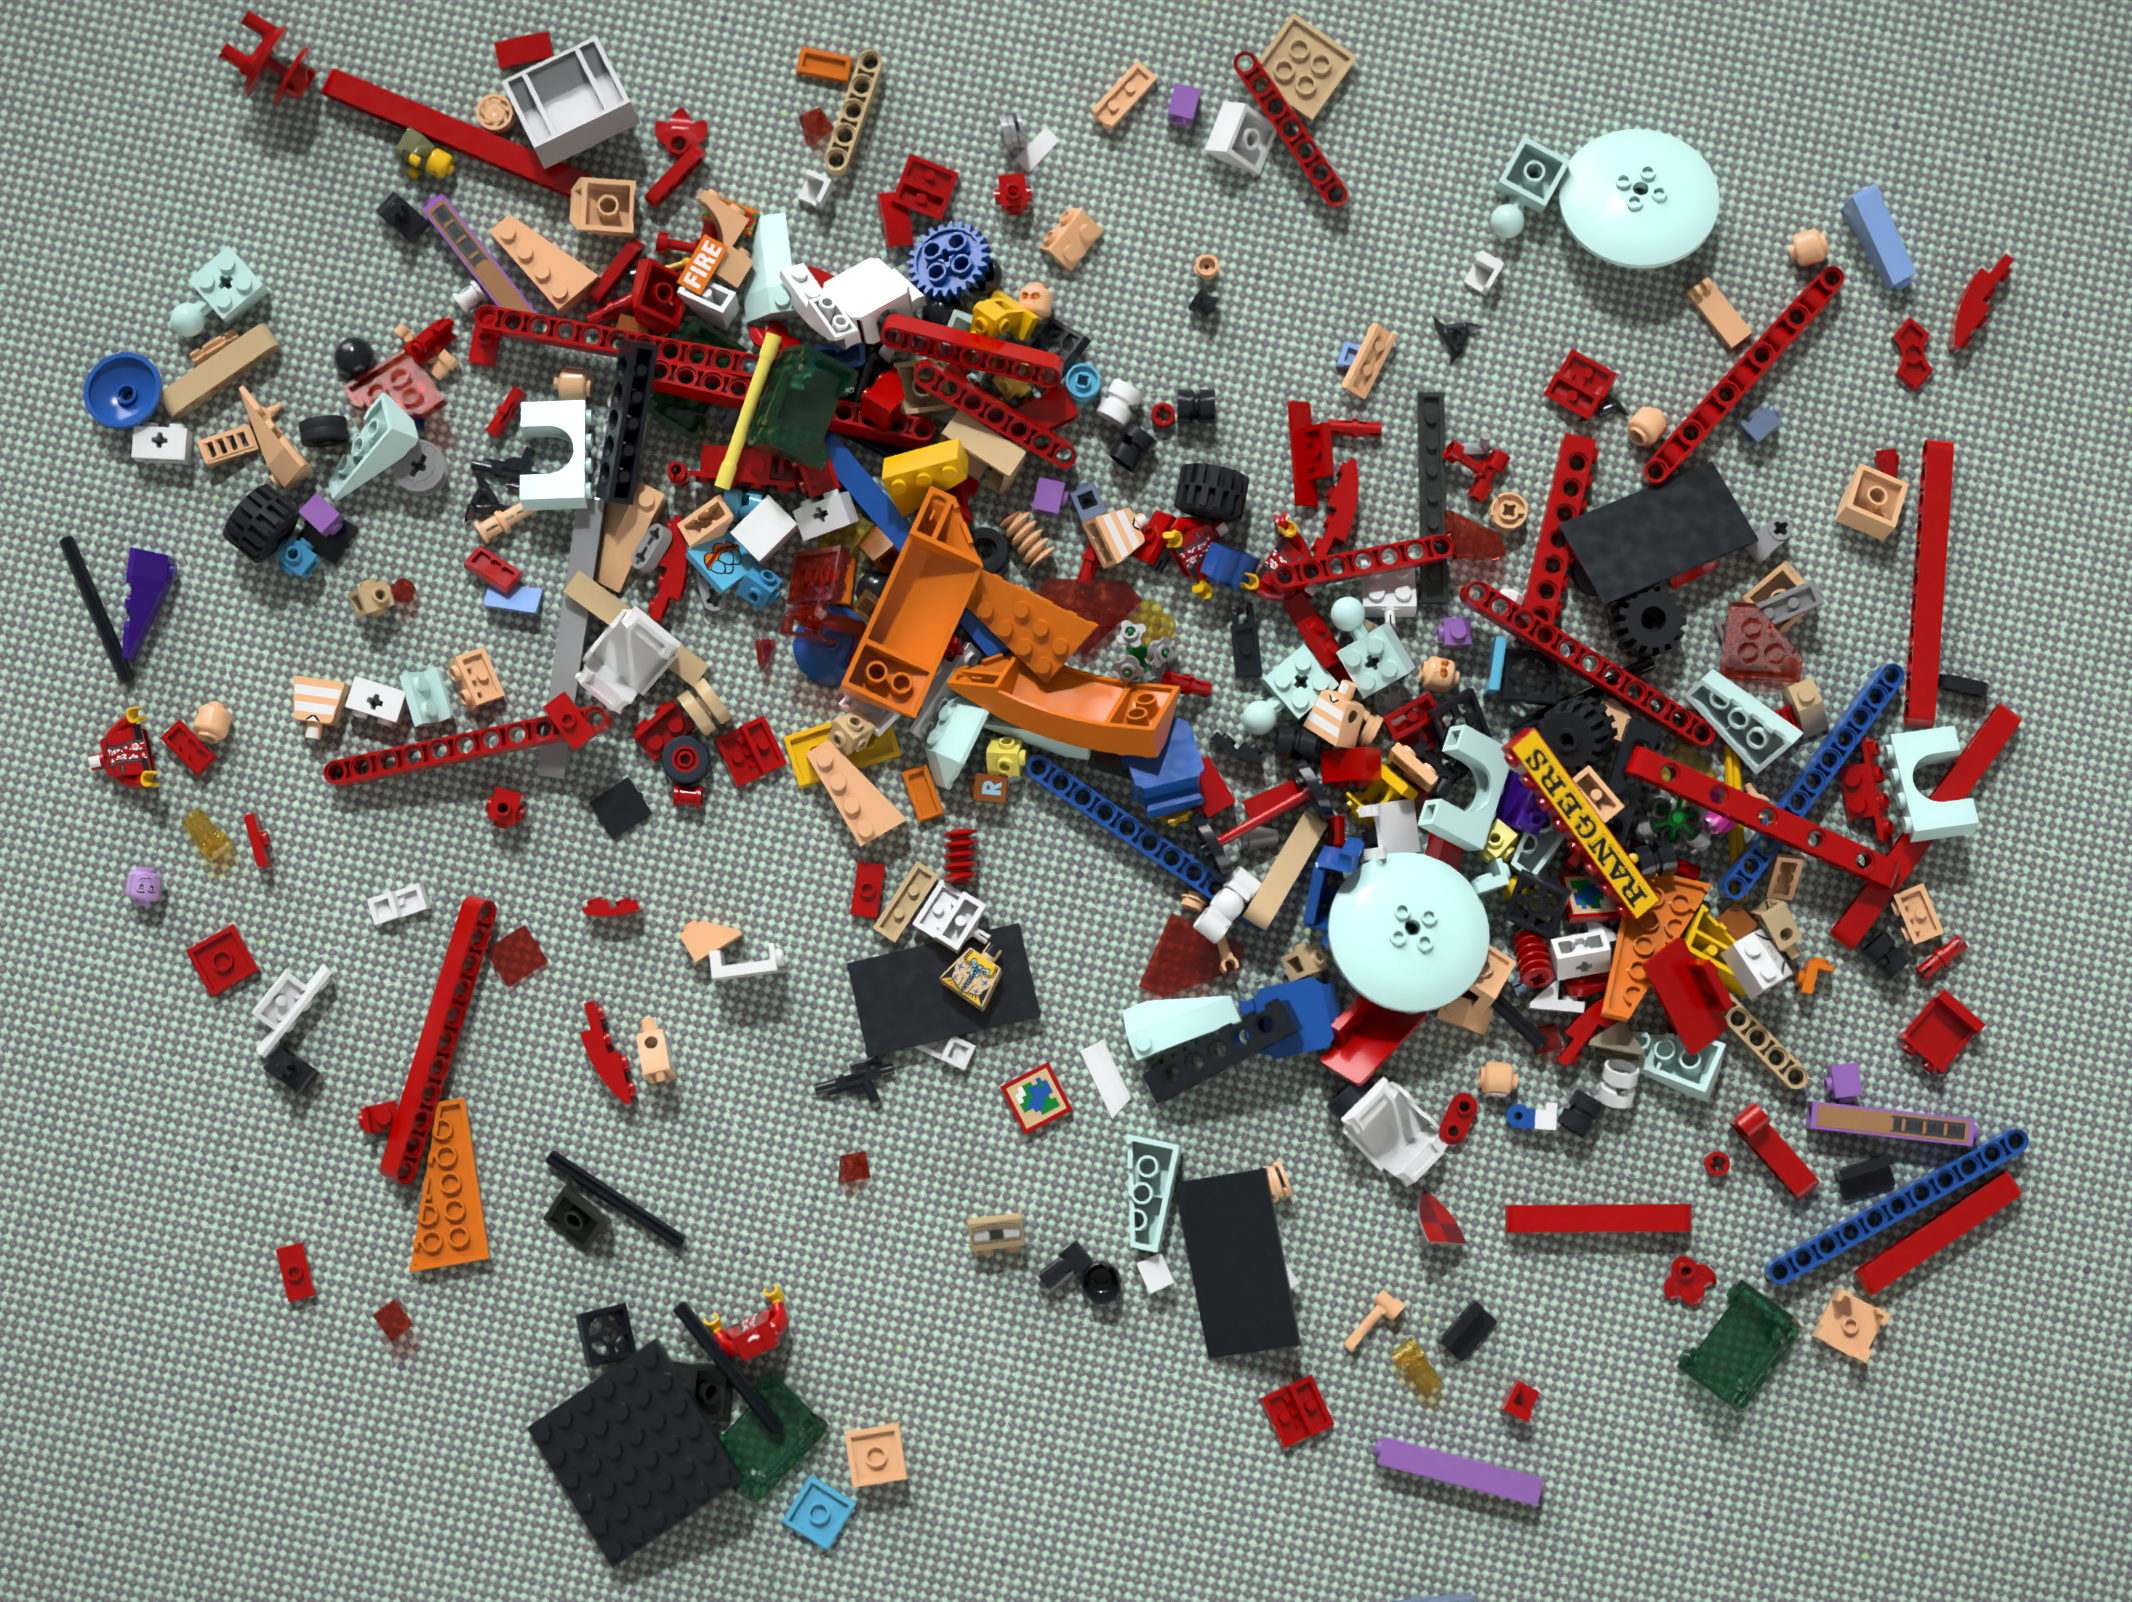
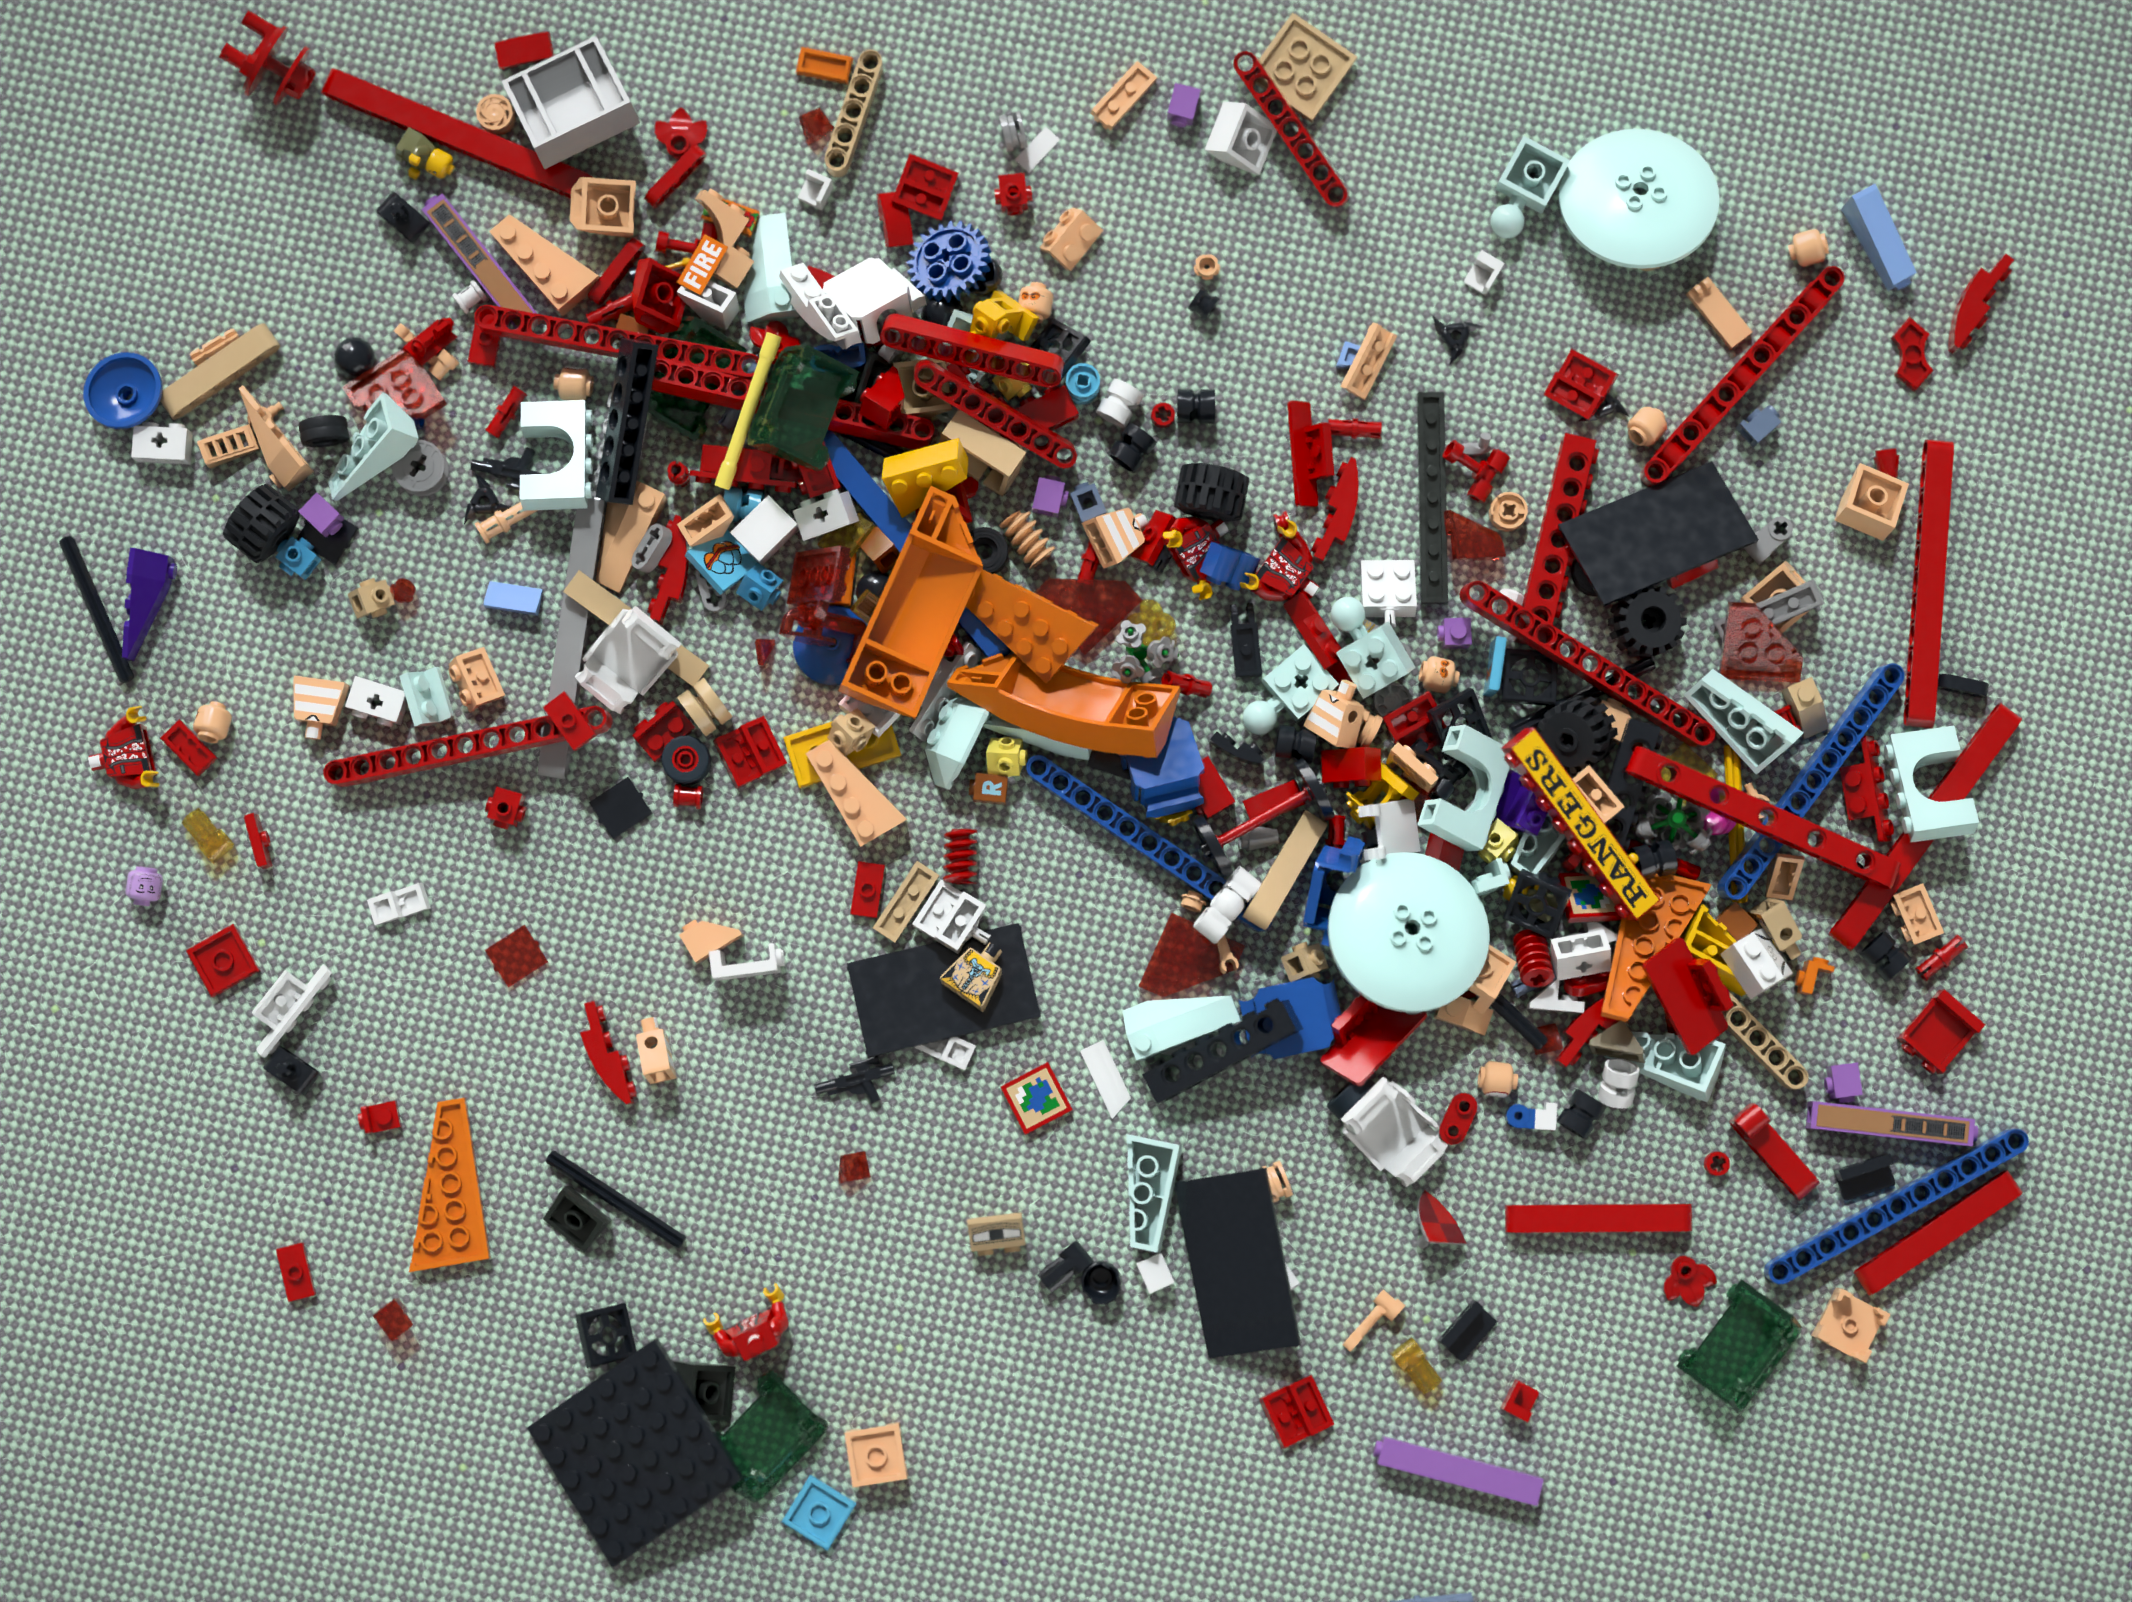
light aqua brick [170,245,269,337] -> none
red beam [380,896,497,1184] -> none
red plate [463,545,523,596] -> none
red slope [582,897,643,918] -> none
black axle [673,1301,784,1434] -> none
orange tile [901,764,945,824] -> none
red beam [1270,535,1454,592] -> none

